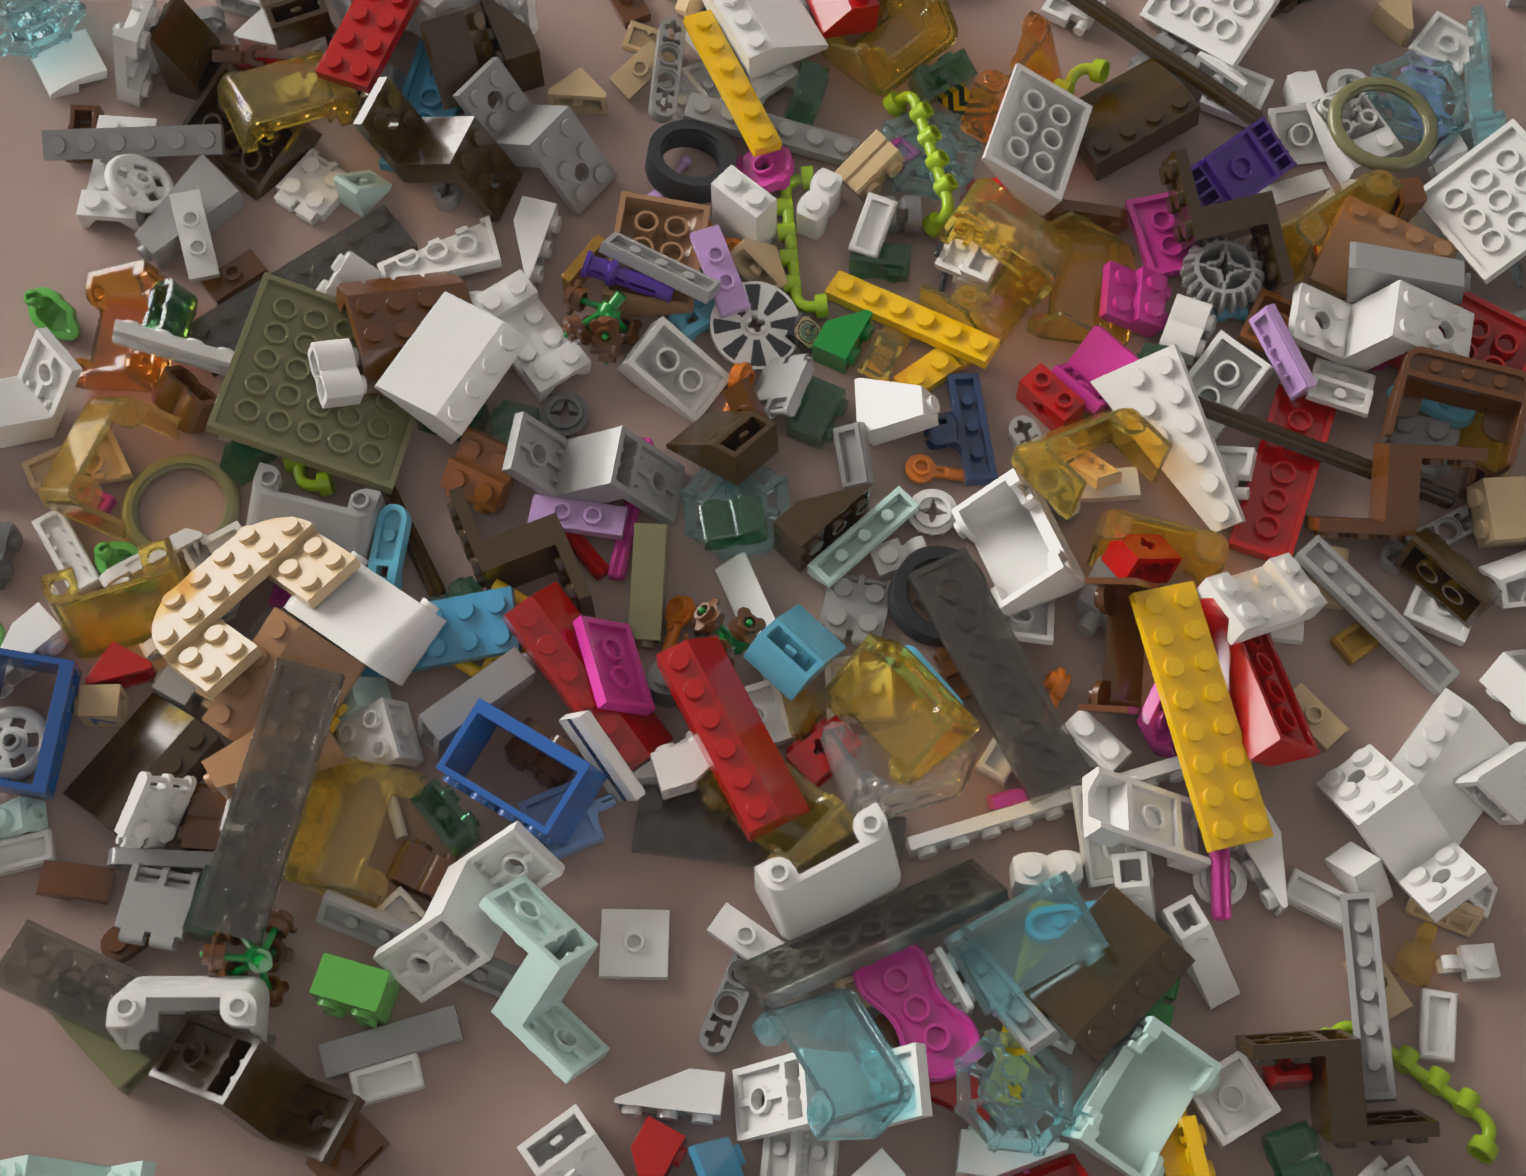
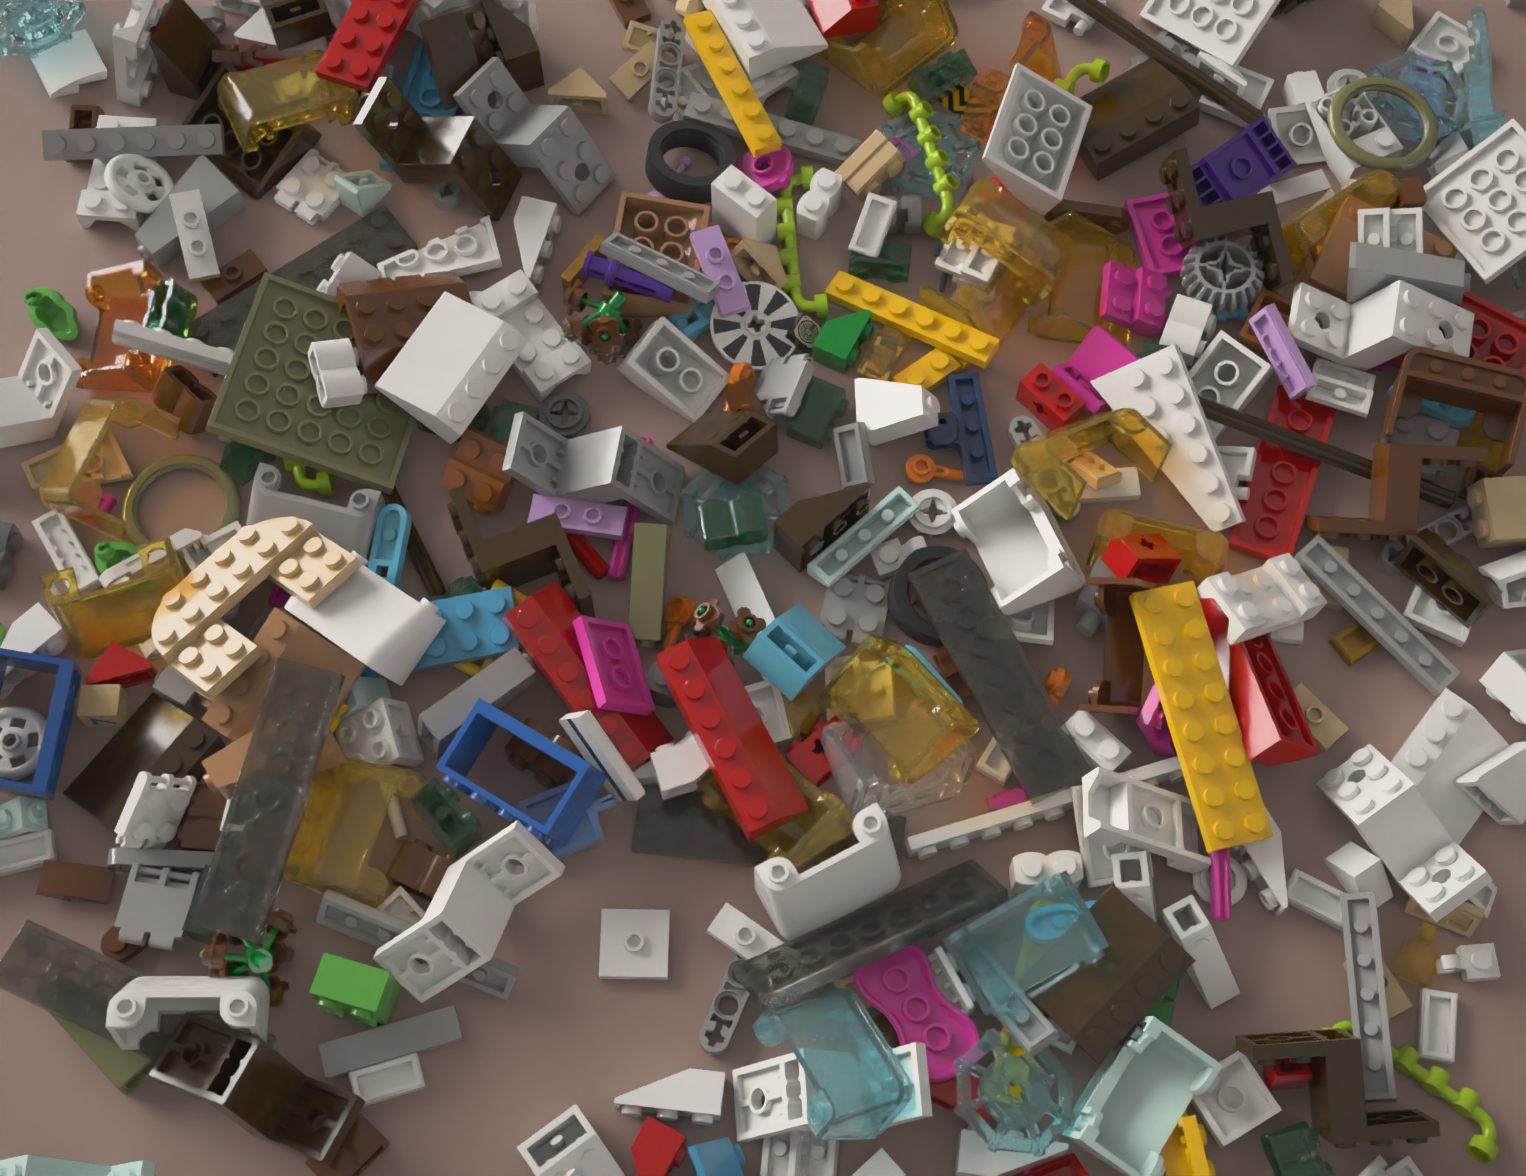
light aqua bracket [478,875,611,1084] -> none
none -> white slope [1358,207,1423,253]

